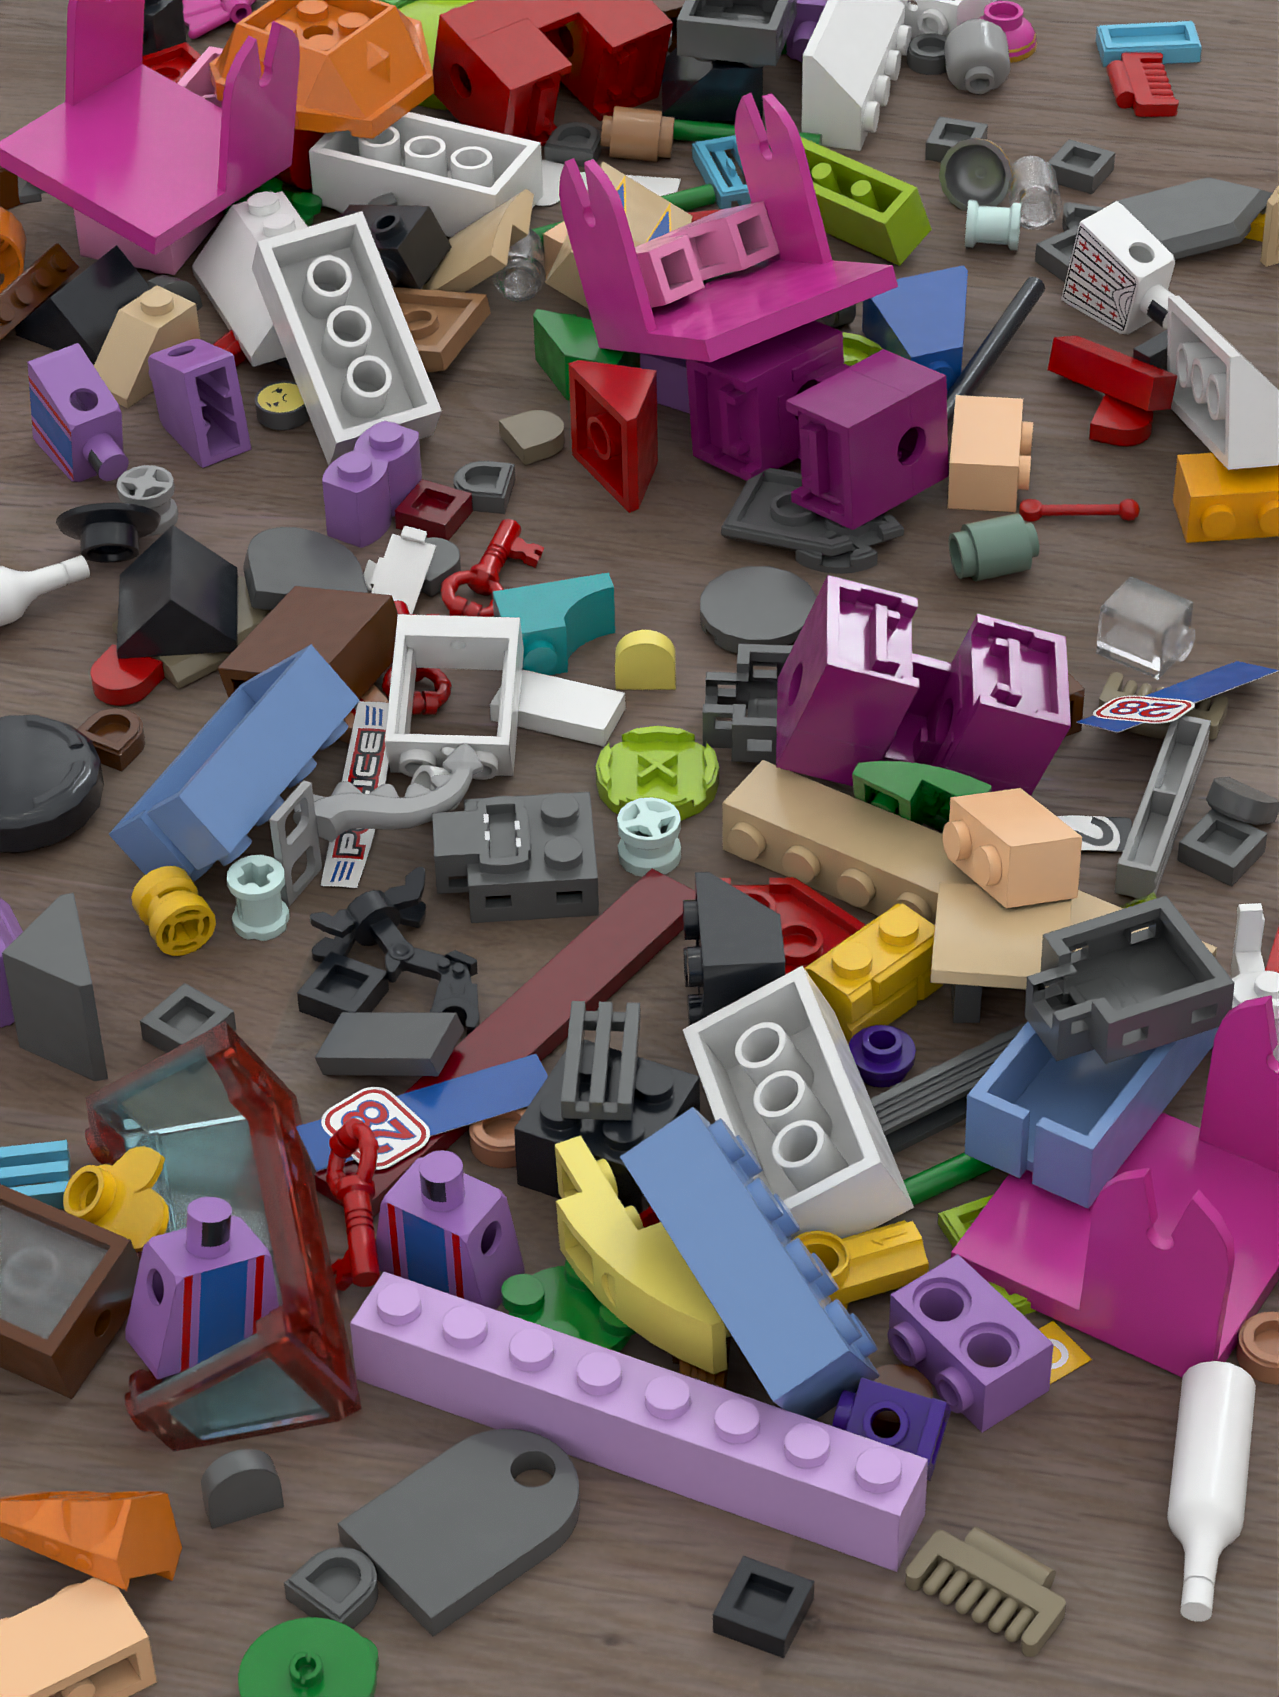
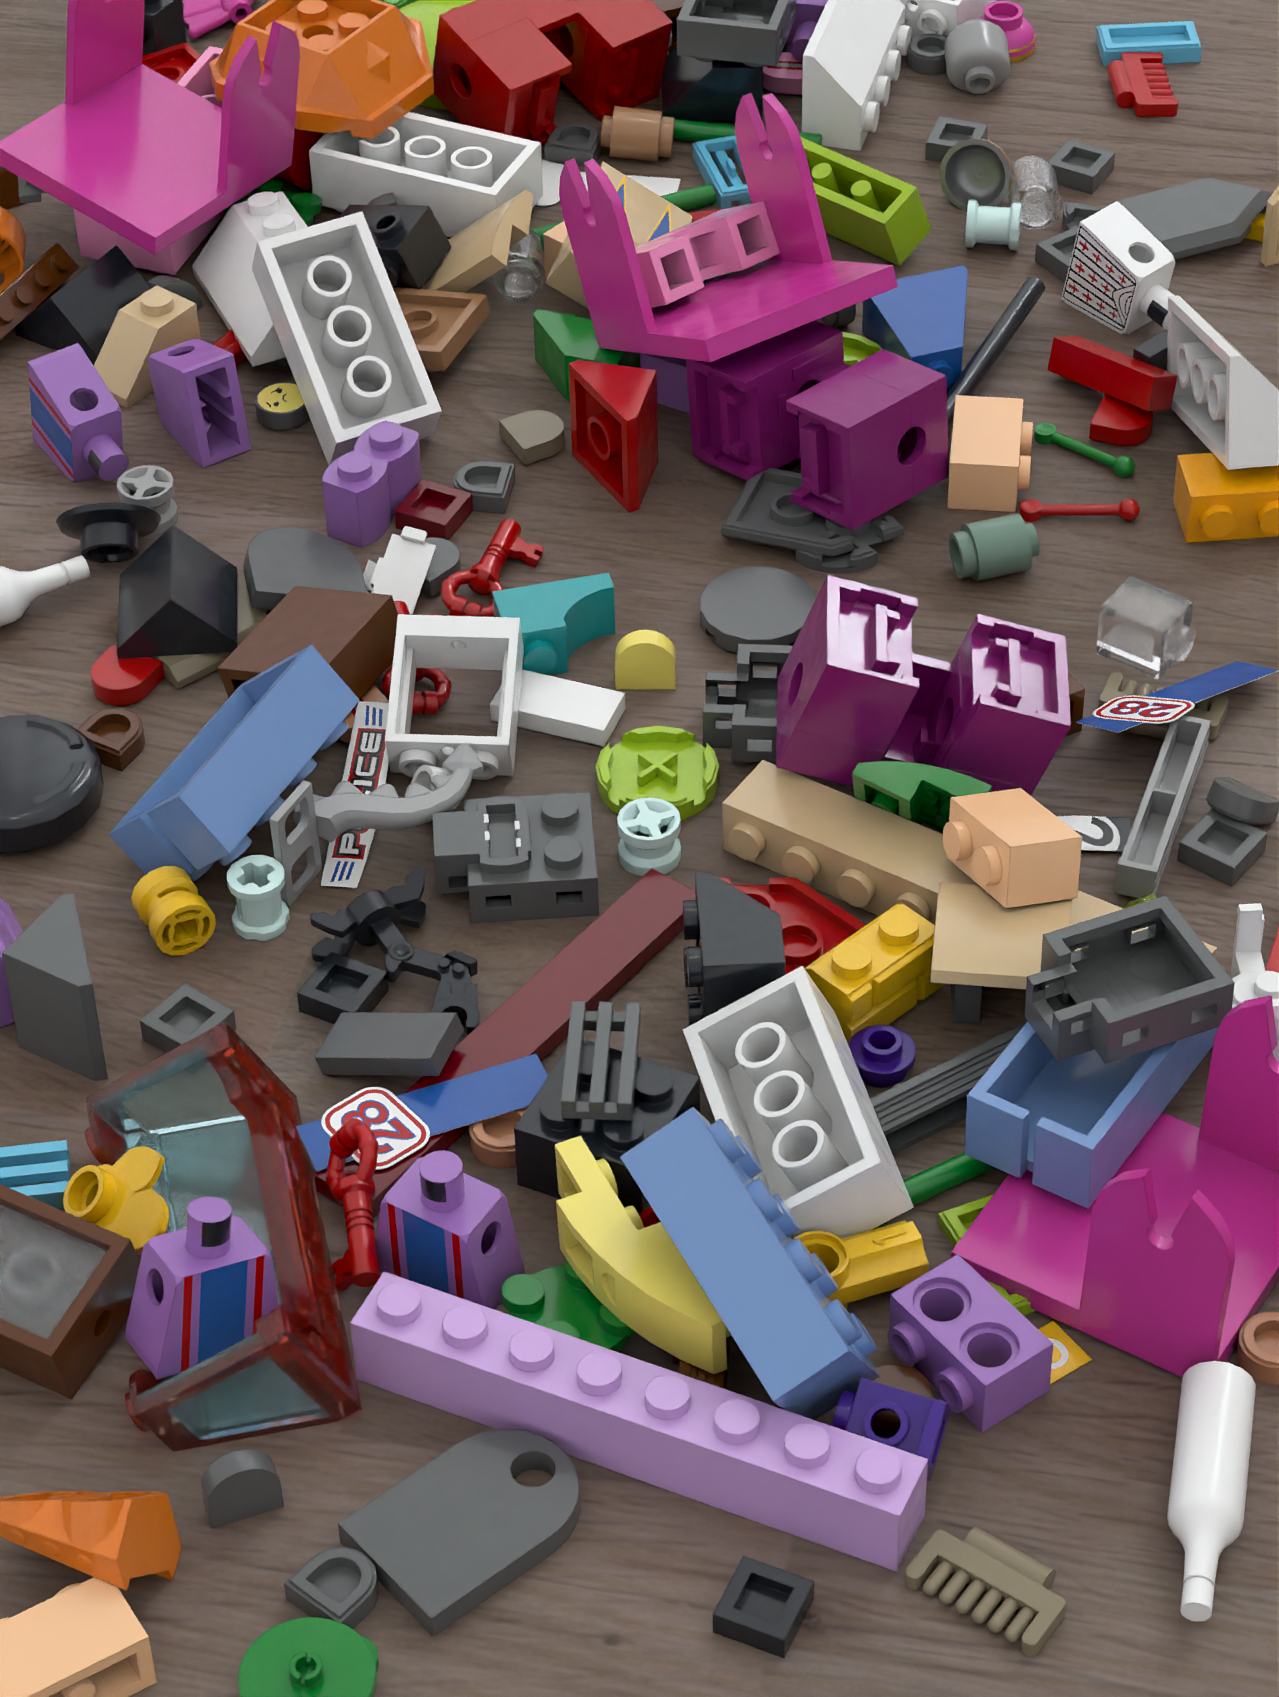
none -> bright pink tile [763,52,803,95]
none -> green hinge [1034,422,1135,478]

